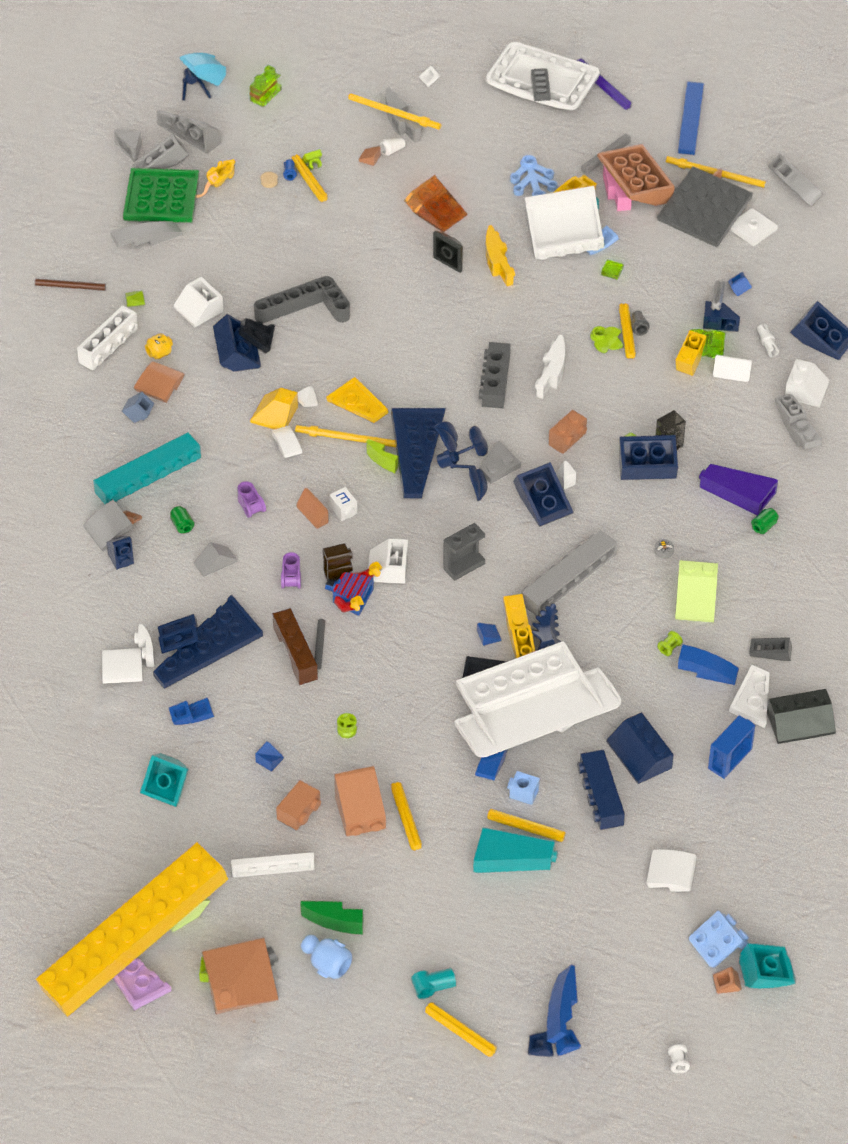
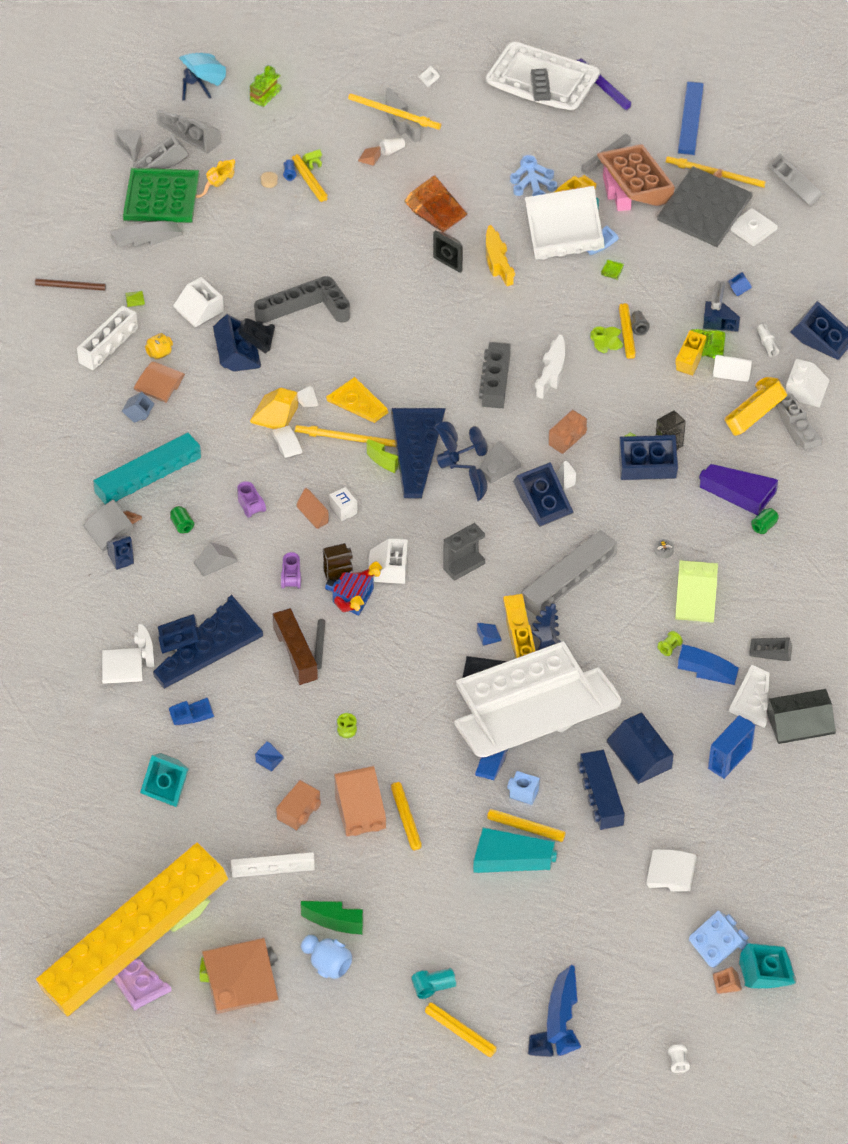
none -> yellow beam [724,377,787,436]

